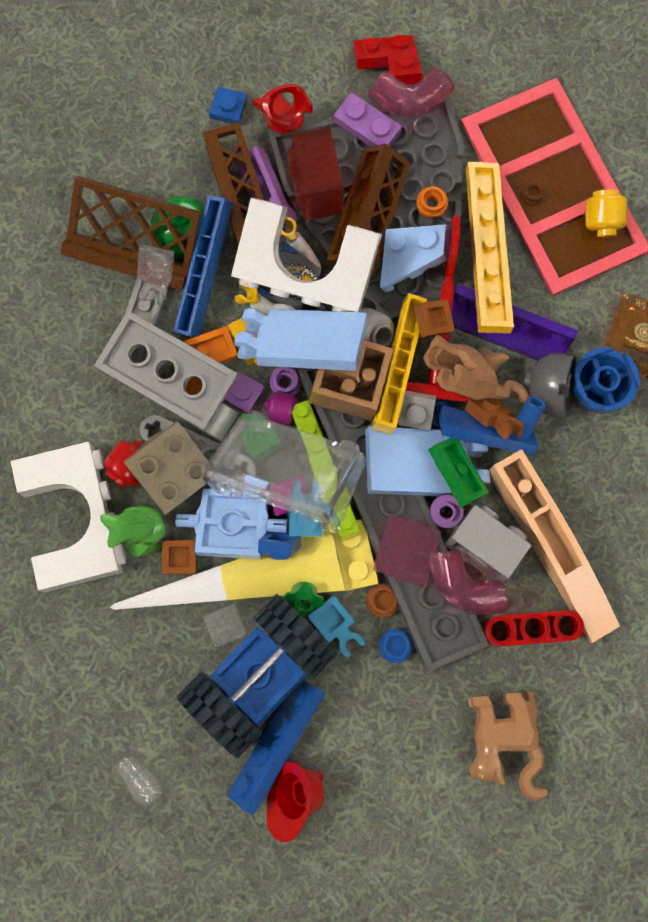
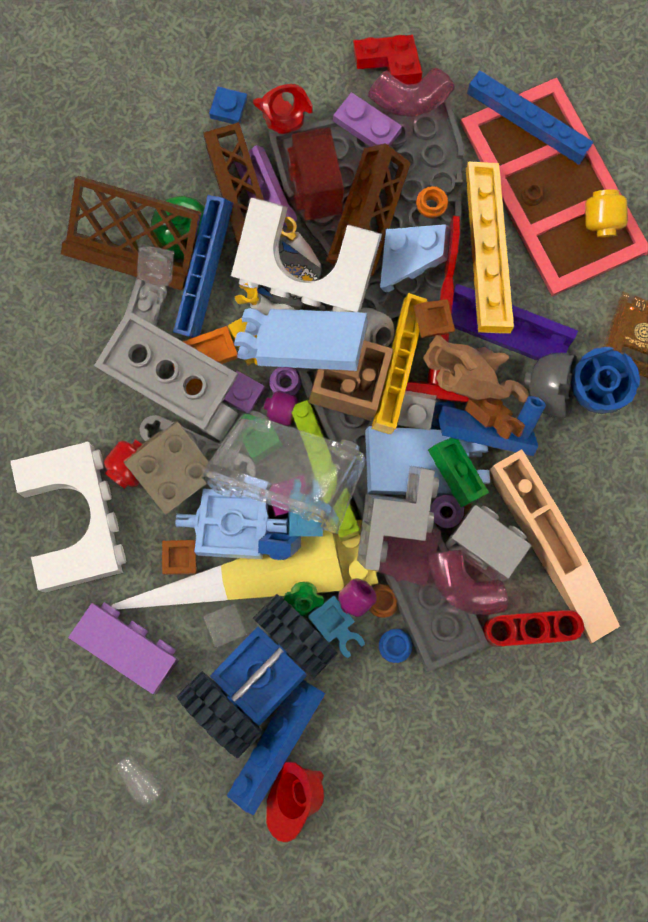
bright green hair [100,505,165,557] -> none
medium nougat animal [468,692,548,801] -> none
none -> medium lavender brick [68,602,180,694]
none -> magenta piece [338,578,377,617]
none -> light grey bracket [357,466,439,571]
none -> blue piece [467,70,593,165]

